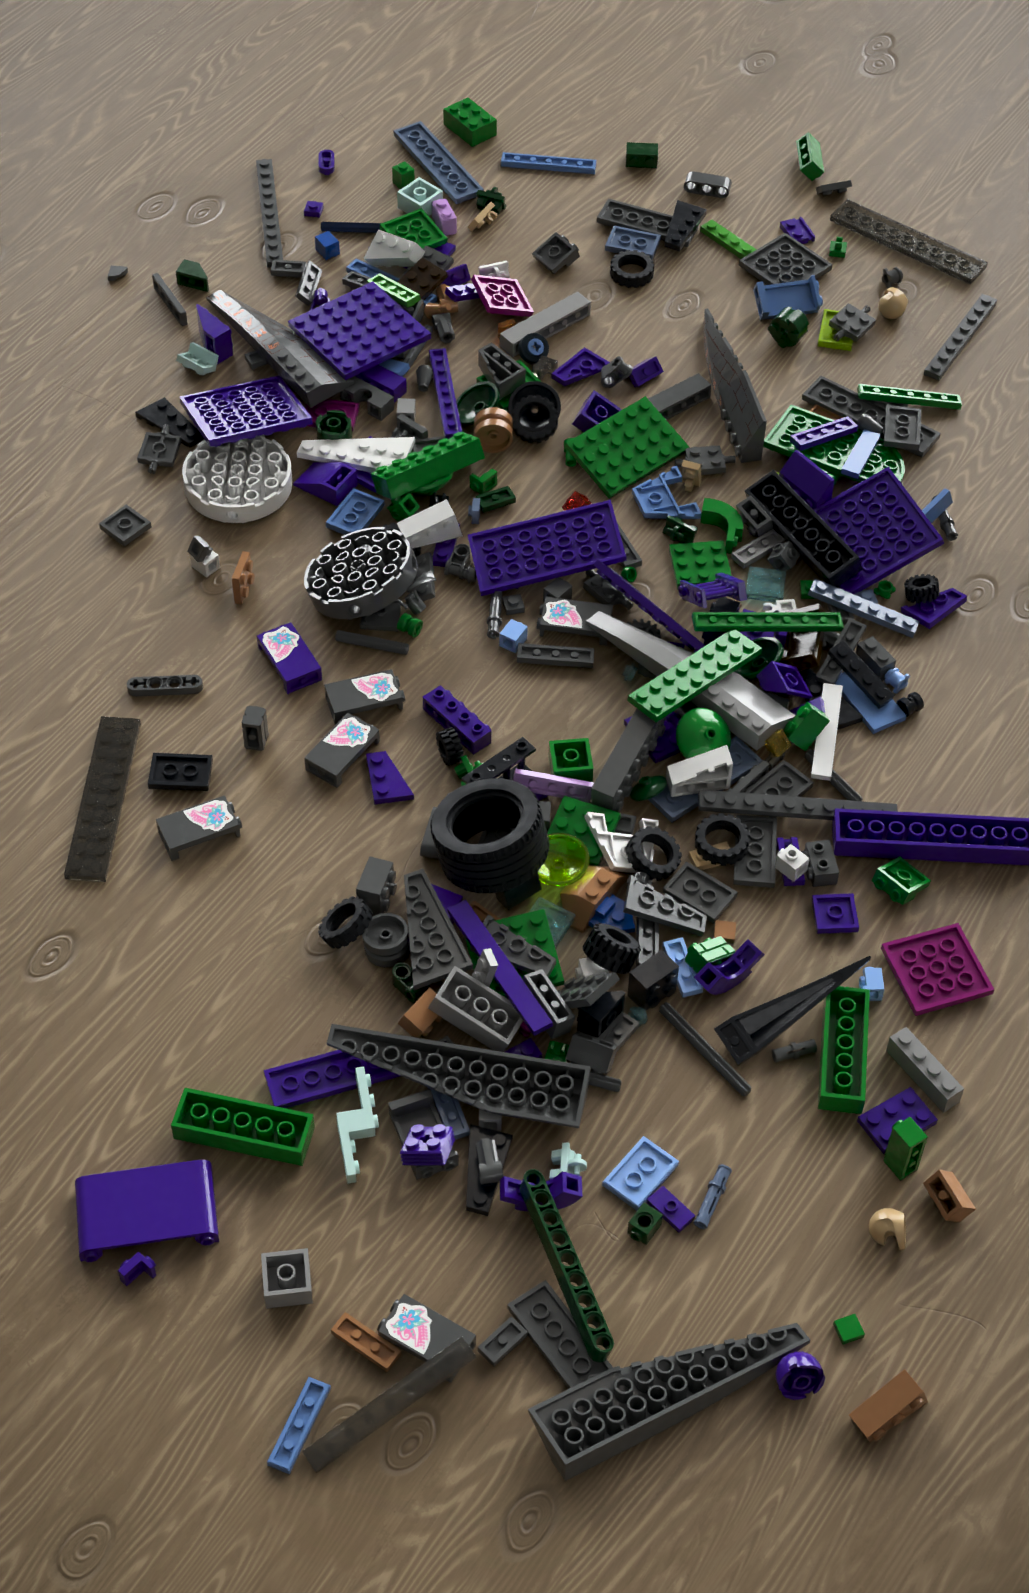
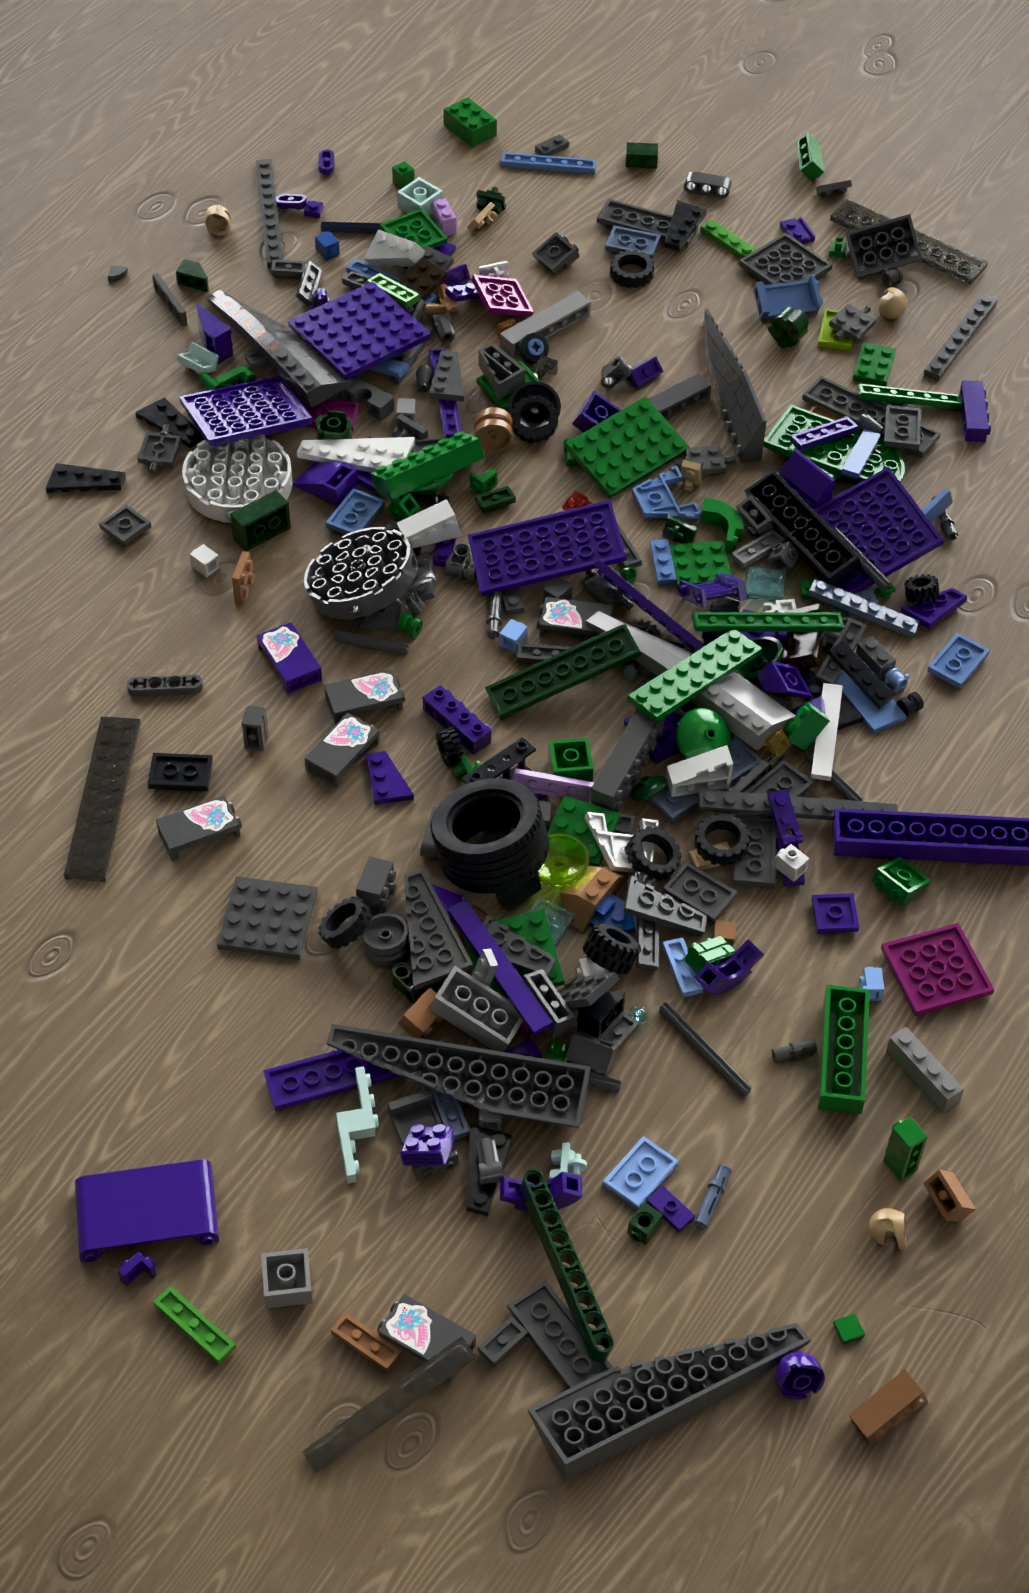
green brick [171,1088,315,1166] -> none
dark grey tile [187,536,213,562] -> none
medium blue tile [267,1377,331,1474] -> none
dark purple brick [355,364,407,403] -> none
sand blue plate [393,121,484,204] -> none
dark green dish [456,382,500,425] -> none
sand blue plate [468,498,480,524] -> none
dark purple wing [551,347,610,386] -> none
black brick [627,950,679,1012] -> none
black plate [714,956,871,1066] -> none
dark grey brick [802,840,839,887] -> none
dark purple plate [857,1087,938,1154] -> none
none -> black wing [46,463,126,493]
none -> bright green plate [153,1286,236,1365]
none -> green beam [198,365,257,391]
none -> tan helmet [204,205,231,236]
none -> dark grey plate [217,876,317,960]
none -> dark green brick [230,490,291,552]
none -> dark purple plate [276,194,308,210]
none -> dark grey wing [430,351,464,402]
none -> dark green plate [485,623,641,720]
none -> dark grey plate [535,134,569,156]
none -> medium blue plate [650,539,677,585]
none -> dark purple plate [767,789,803,847]
none -> dark grey axle [833,528,891,590]
none -> dark grey slope [846,214,923,279]
none -> green plate [852,342,896,387]
none -> medium blue plate [927,633,990,689]
none -> dark purple brick [959,380,991,442]

